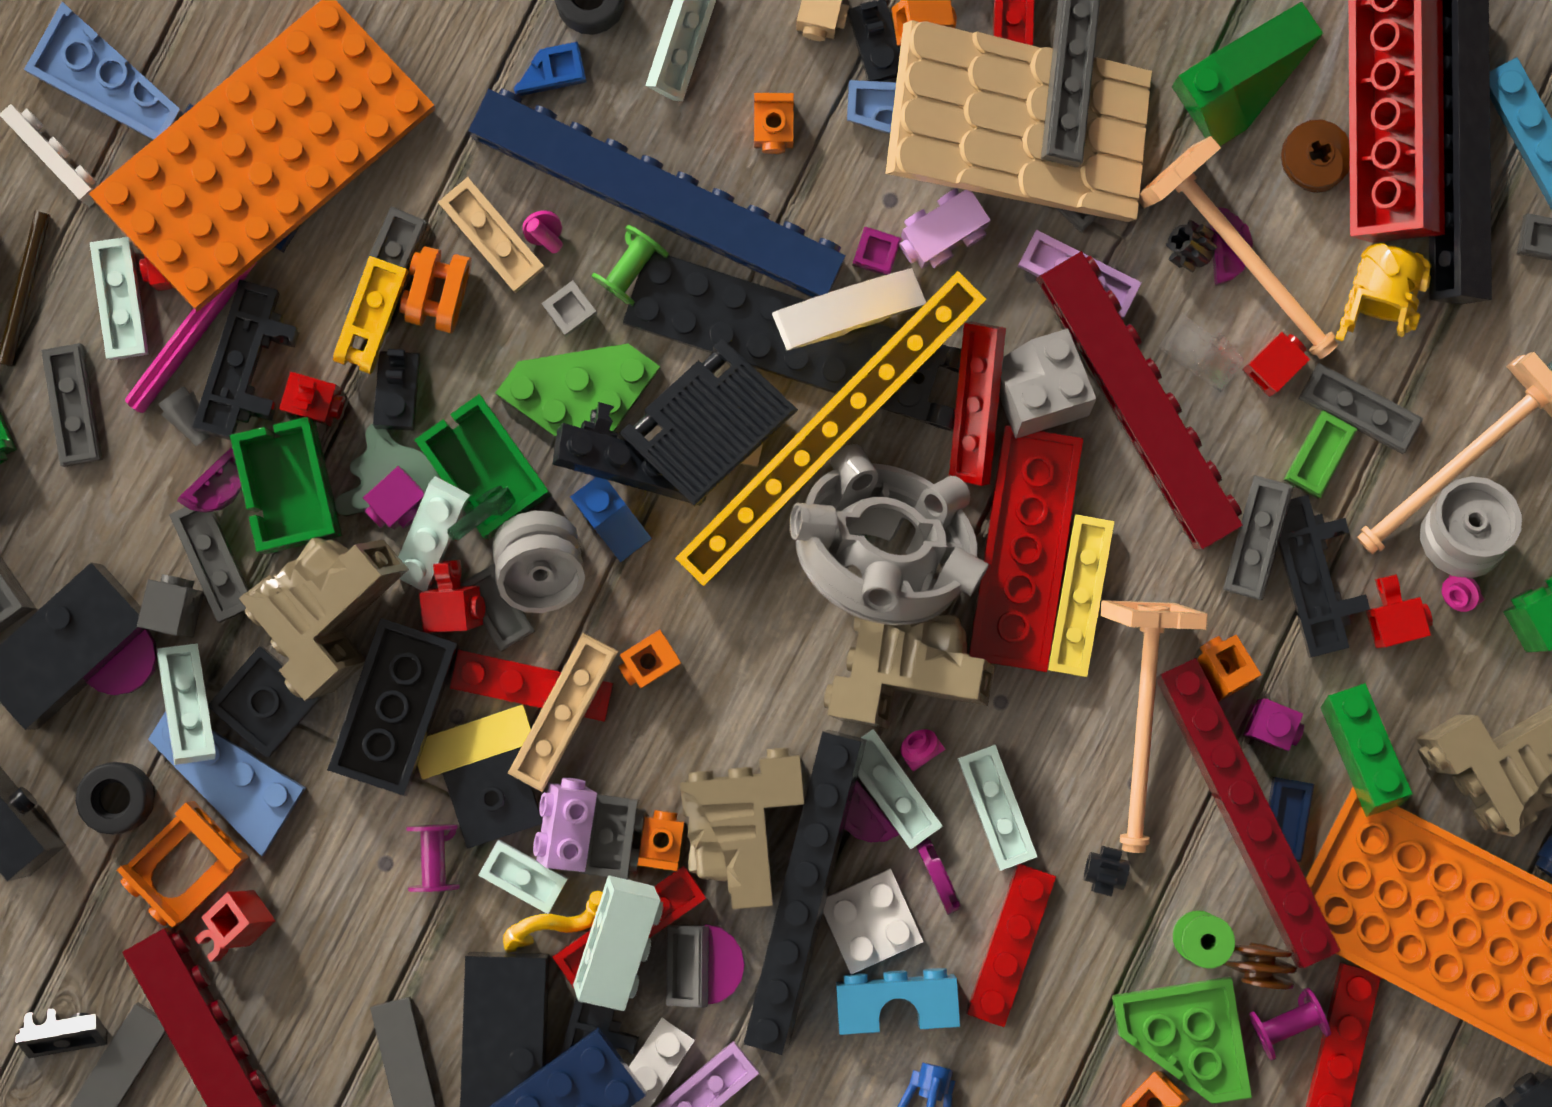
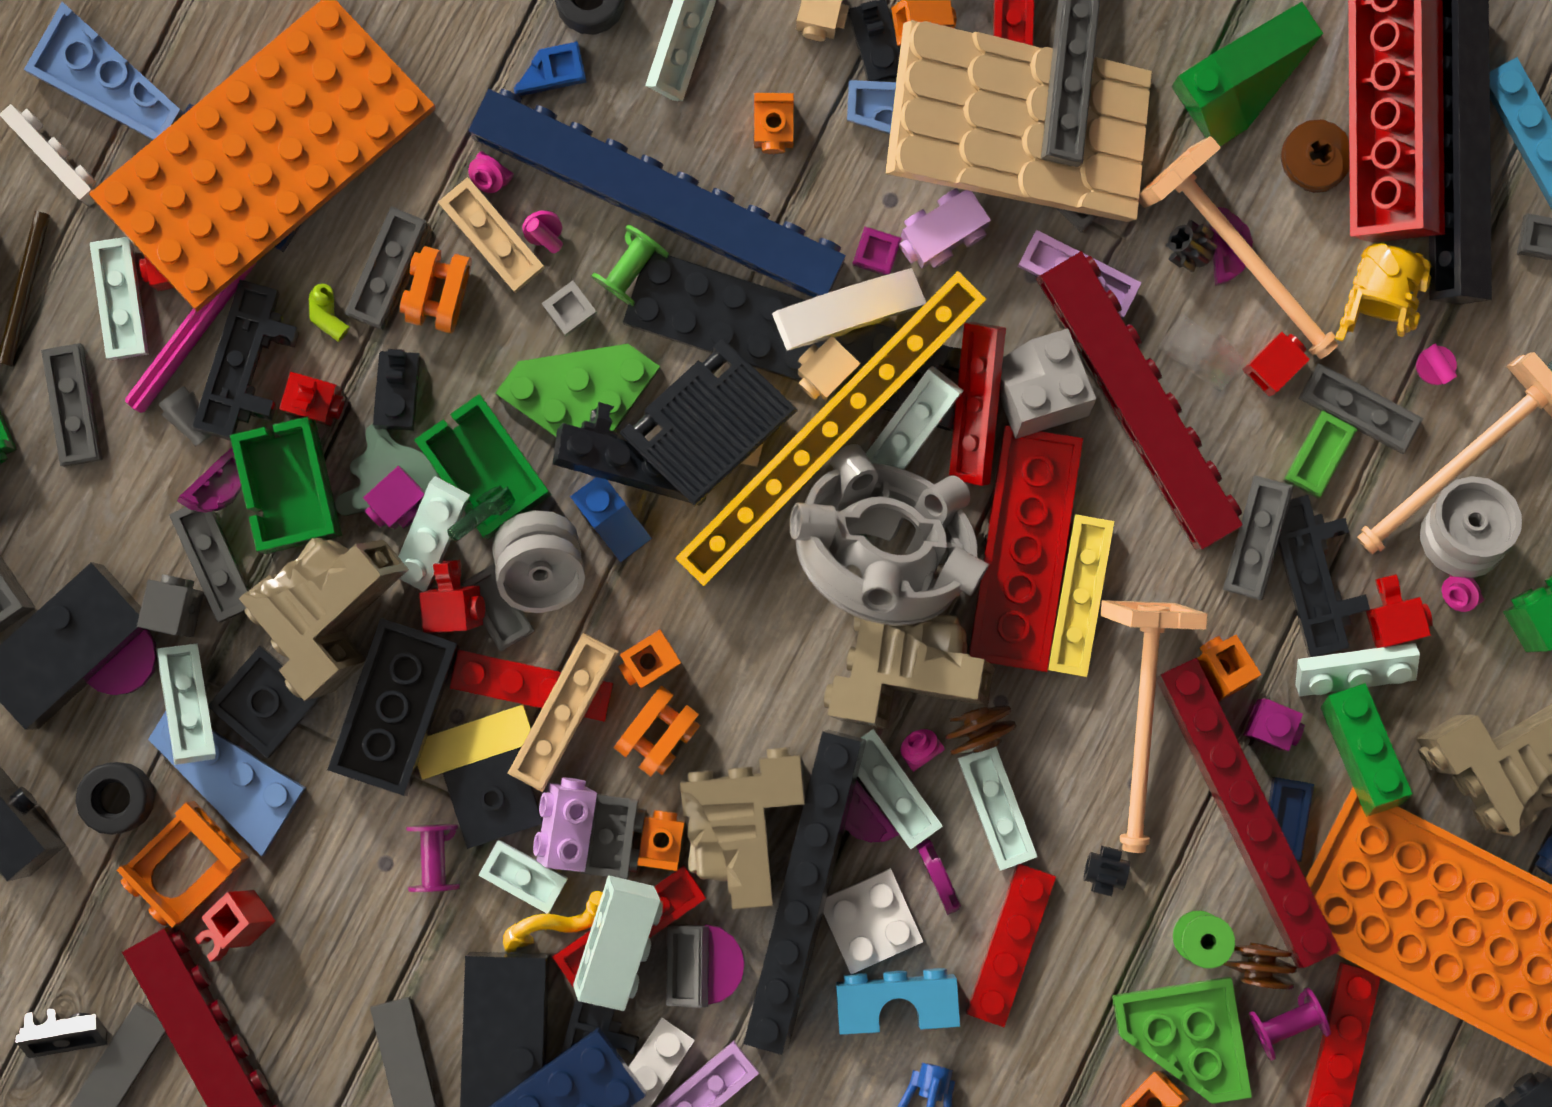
yellow plate [333,256,409,374] -> none
none -> lime arm [308,283,350,342]
none -> dark pink plate [468,151,514,193]
none -> orange brick [613,685,701,777]
none -> tan brick [798,336,860,402]
none -> light aqua plate [866,366,964,470]
none -> reddish brown piece [945,705,1017,755]
none -> light aqua plate [1295,643,1420,697]
none -> dark pink plate [1416,343,1457,385]

